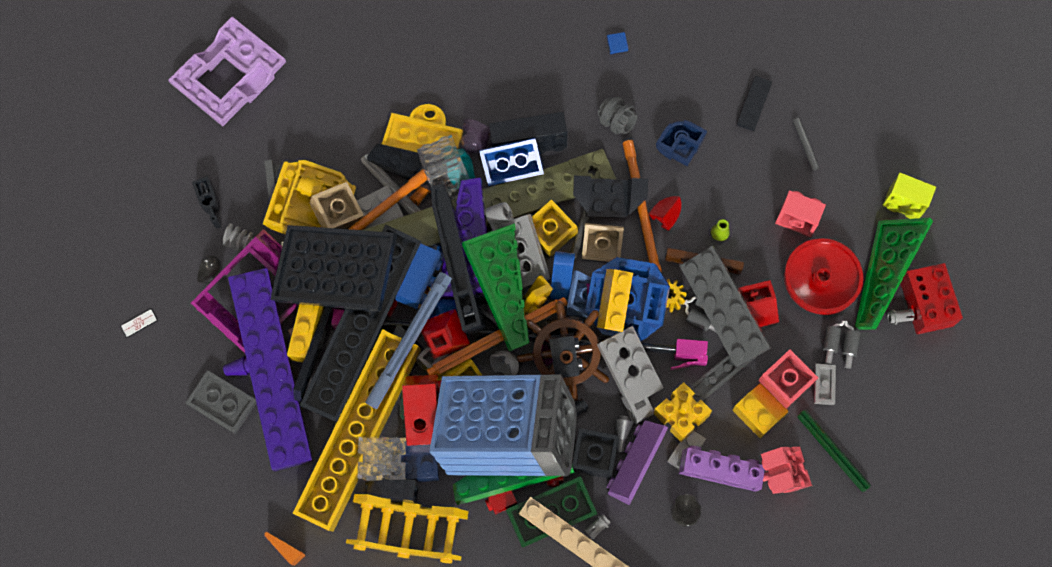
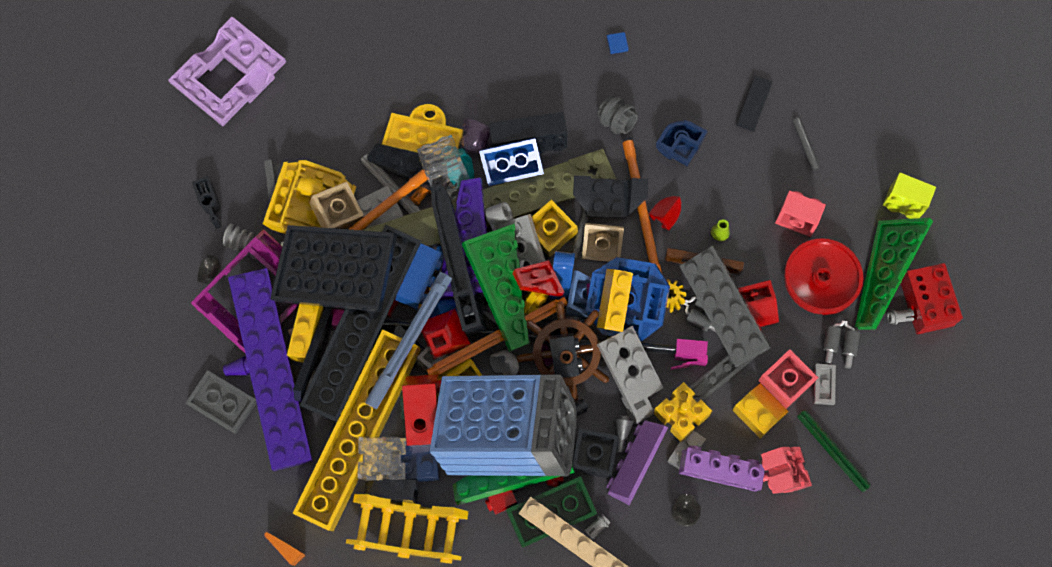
white sticker [120,308,158,338] -> none
none -> red wing [513,260,564,297]

